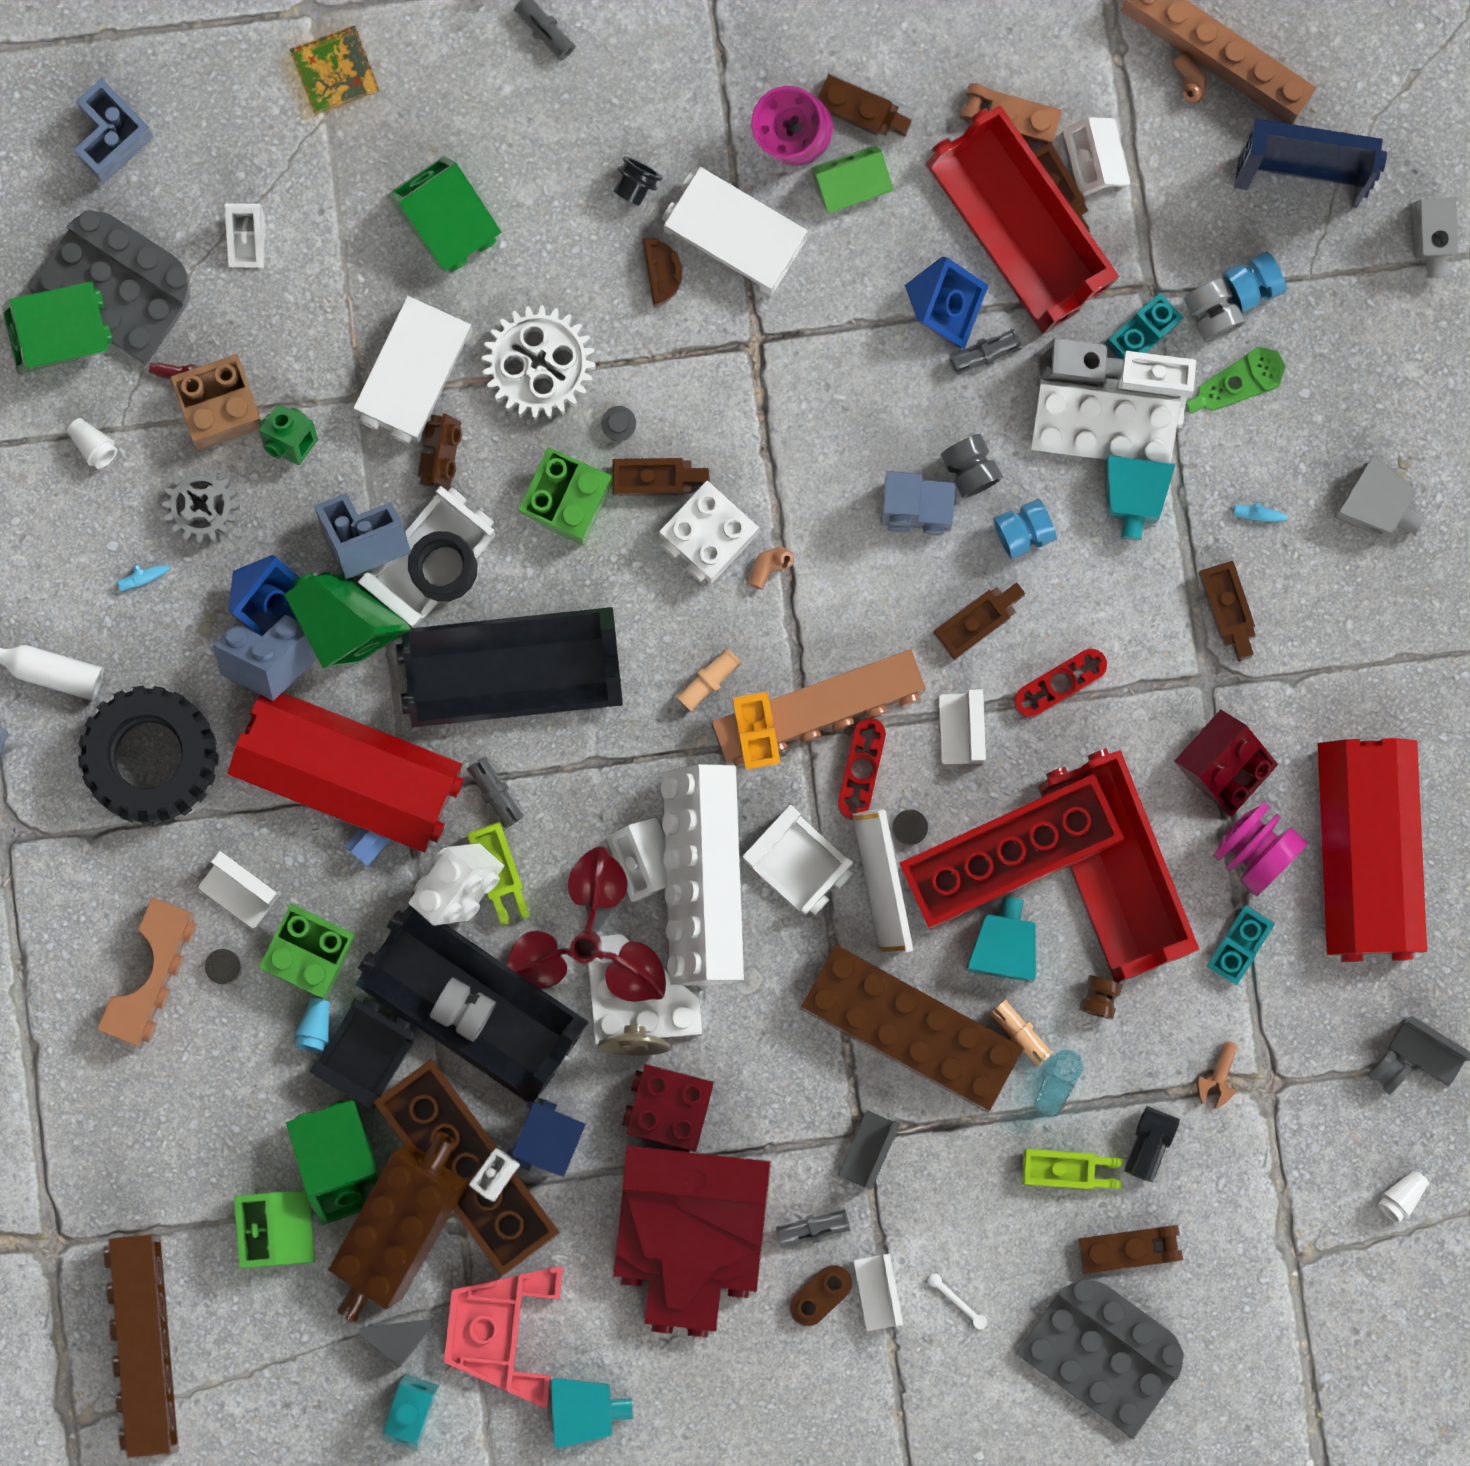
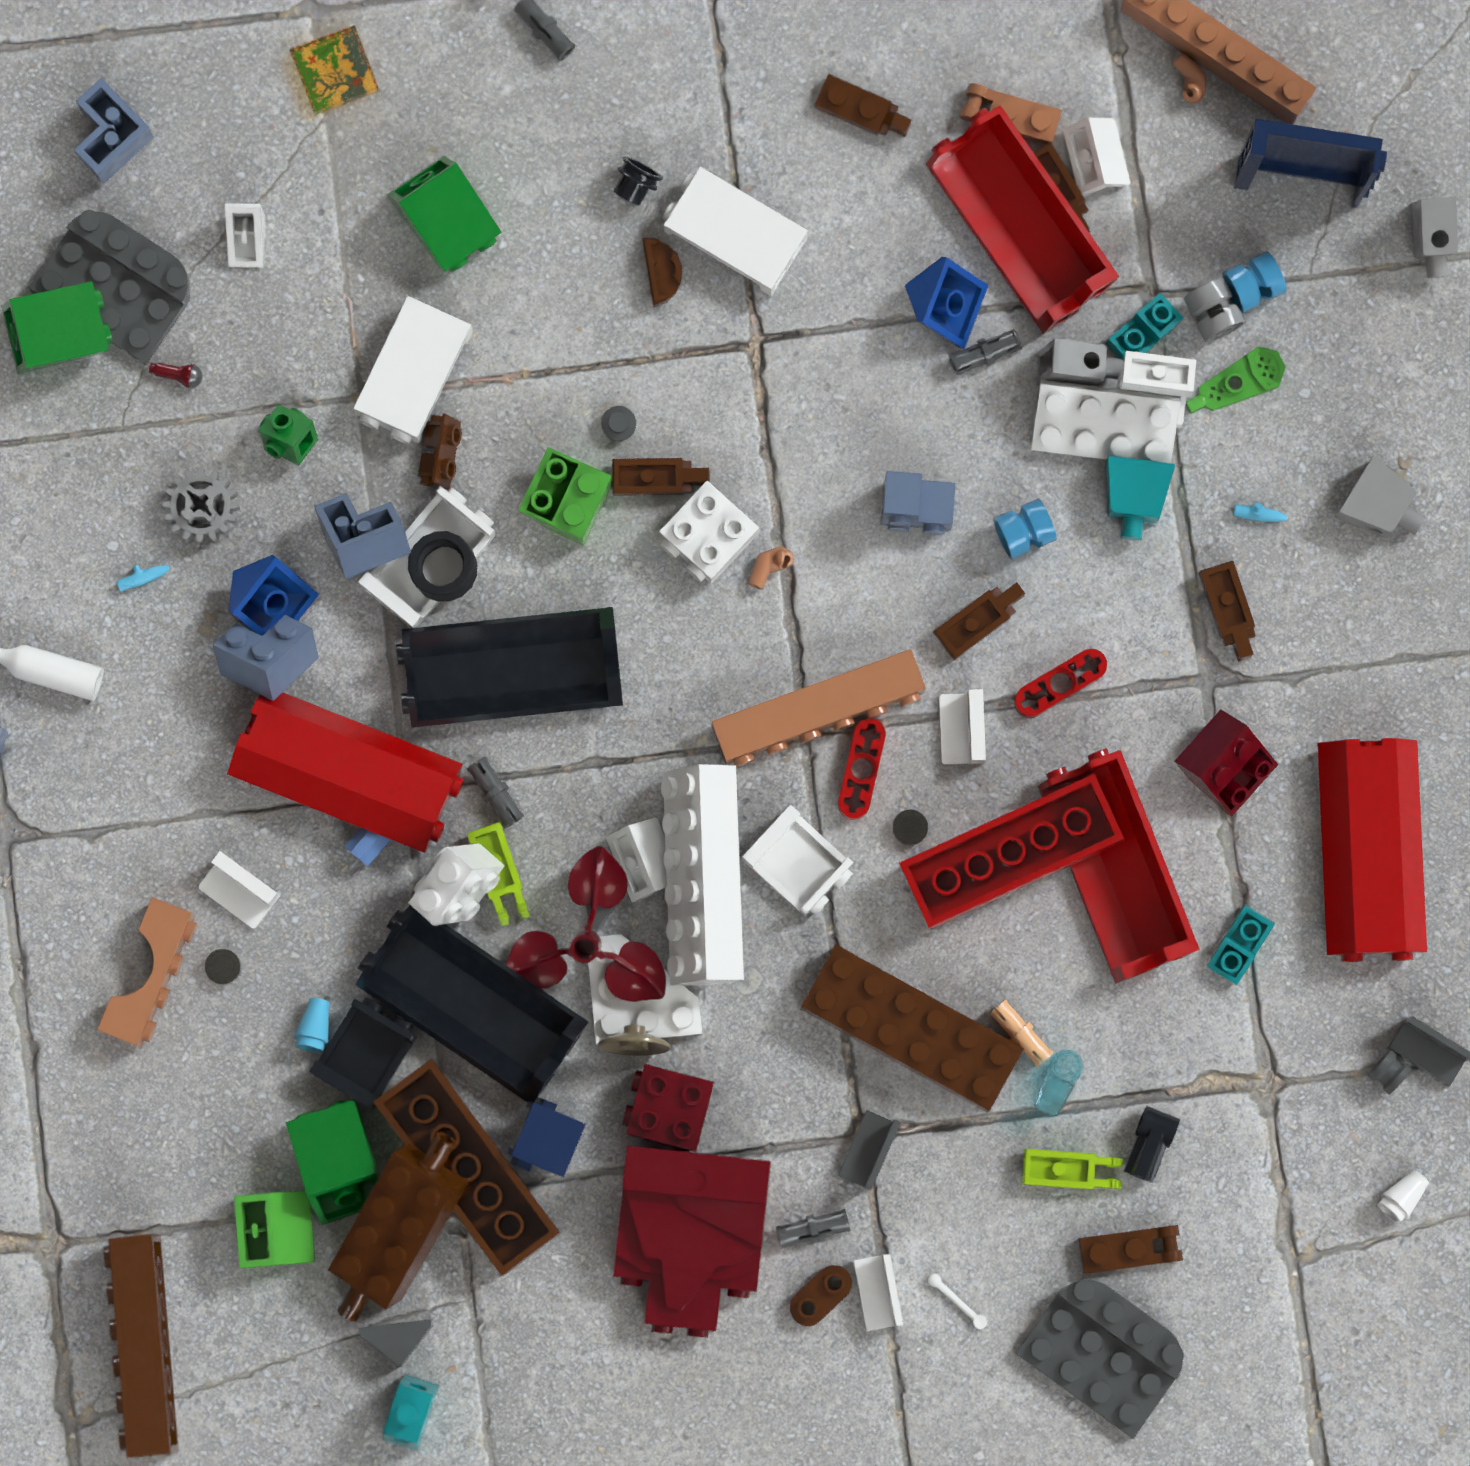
white cone [67,418,118,469] -> none
black tyre [78,686,219,825] -> none
medium nougat slope [171,354,262,451] -> none
bright green slope [259,903,355,1001] -> none
green slope [284,571,411,669] -> none
light grey wheel [430,977,496,1042] -> none
coral wing [444,1266,563,1408] -> none
white piece [470,1148,520,1201] -> none
white gear [482,305,596,420] -> none
teal torso [551,1378,633,1448] -> none
light nougat pin [676,647,742,712] -> none
light orange slope [732,691,781,770] -> none
dark pink wheel [751,85,834,166] -> none
bright green brick [810,145,894,213] -> none
white slope [852,808,913,954] -> none
dark grey wheel [941,434,1003,499] -> none
teal torso [966,897,1036,983] -> none
reddish brown wheel [1079,975,1123,1020] -> none
nougat bar [1197,1041,1237,1109] -> none
dark pink wheel [1213,802,1308,897] -> none

